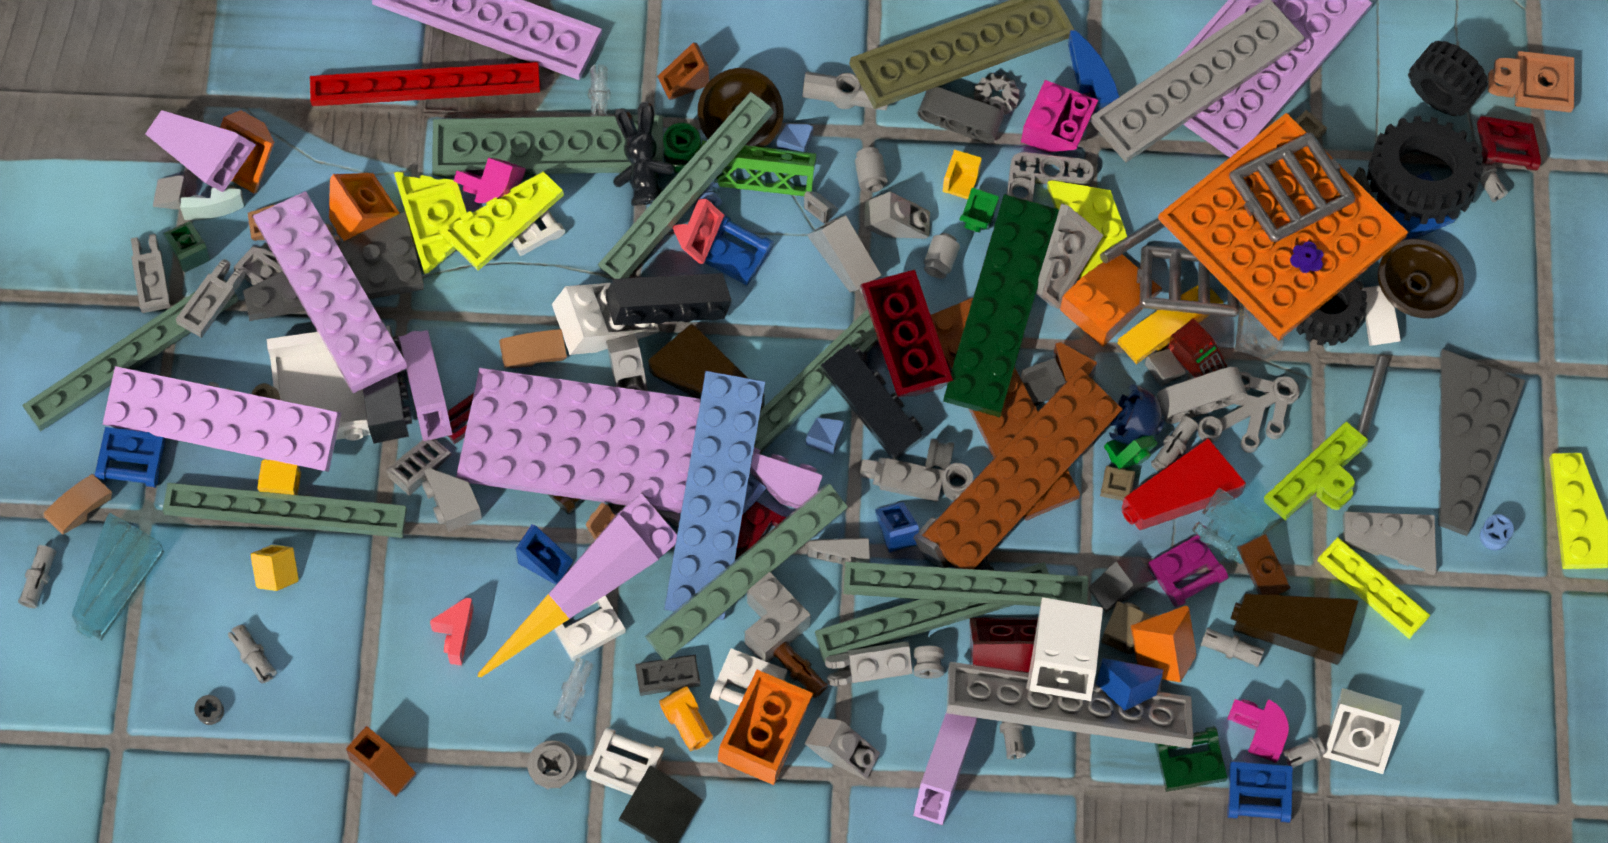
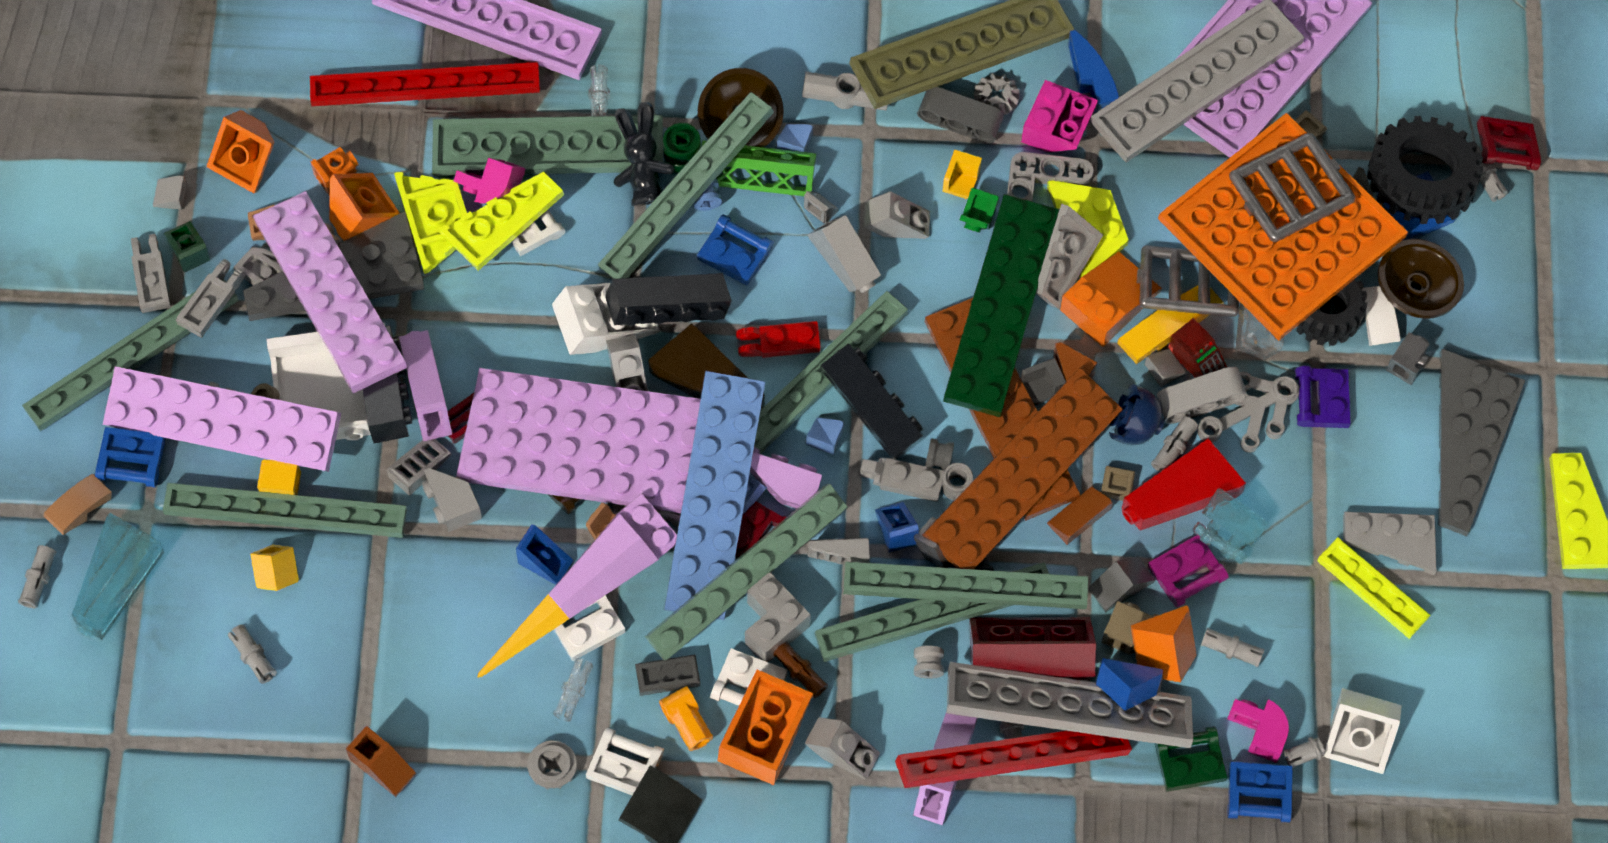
lavender slope [145,110,256,192] -> none
light aqua slope [180,186,245,220] -> none
dark grey bush [194,695,224,725] -> none
coral slope [430,598,474,666] -> none
medium nougat slope [499,329,567,369] -> none
dark orange slope [657,42,709,100] -> none
coral slope [672,199,724,264] -> none
light grey hinge [825,642,913,686] -> none
light grey brick [855,147,888,193] -> none
dark red slope [860,269,953,397] -> none
light grey brick [924,233,960,279] -> none
white slope [1026,597,1103,701] -> none
flat silver bar [1100,218,1165,263] -> none
green bracket [1104,435,1158,470] -> none
dark brown slope [1230,594,1358,665] -> none
reddish brown plate [1237,534,1291,595] -> none
lime plate [1264,421,1368,521] -> none
dark purple plant [1290,241,1324,273] -> none
flat silver bar [1357,356,1388,438] -> none
black tyre [1408,41,1488,116] -> none
medium blue wheel [1479,514,1514,551] -> none
nougat plate [1488,51,1574,113] -> none
none -> orange brick [310,147,359,195]
none -> red hinge [736,321,821,358]
none -> red plate [895,731,1132,788]
none -> dark orange slope [1047,486,1113,545]
none -> dark purple plate [1295,366,1351,428]
none -> flat silver brick [1386,332,1430,385]

